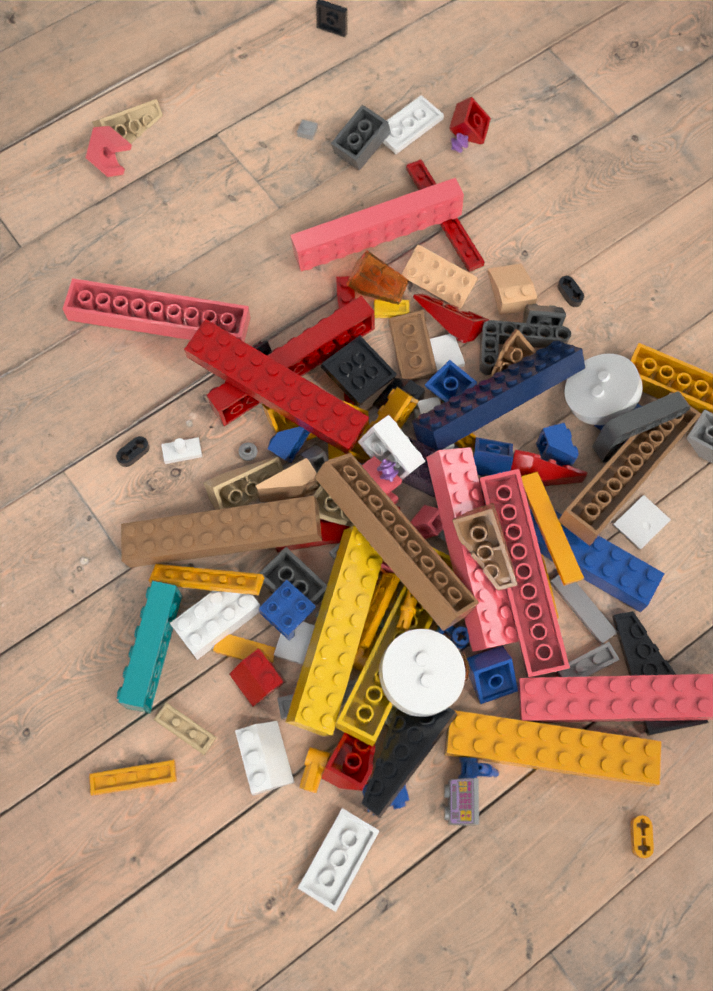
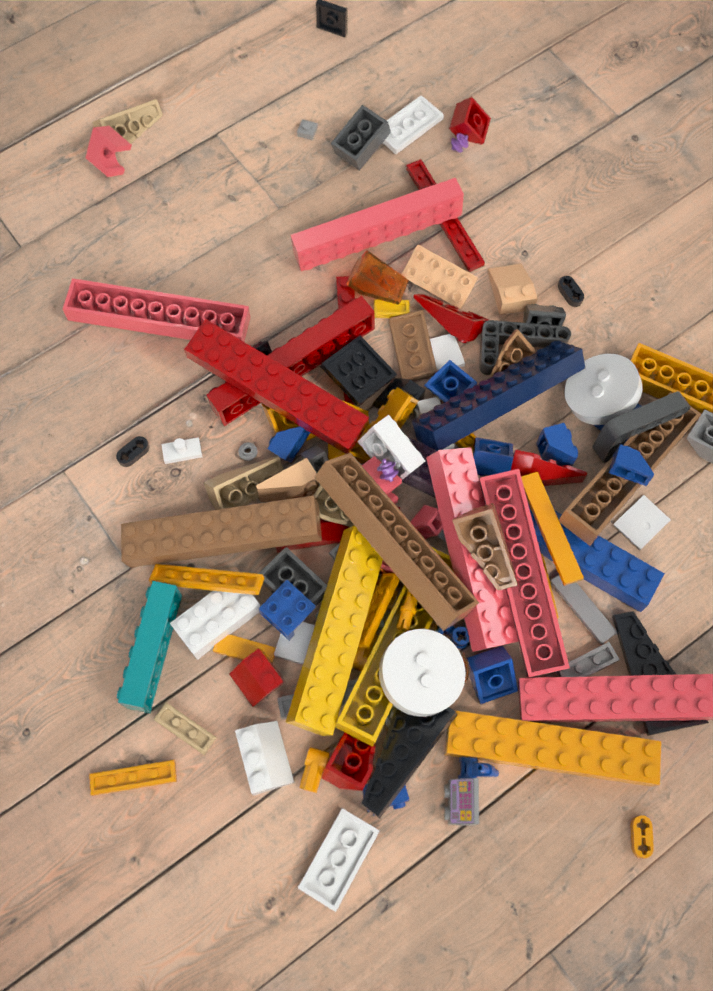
none -> blue slope [609,444,654,486]

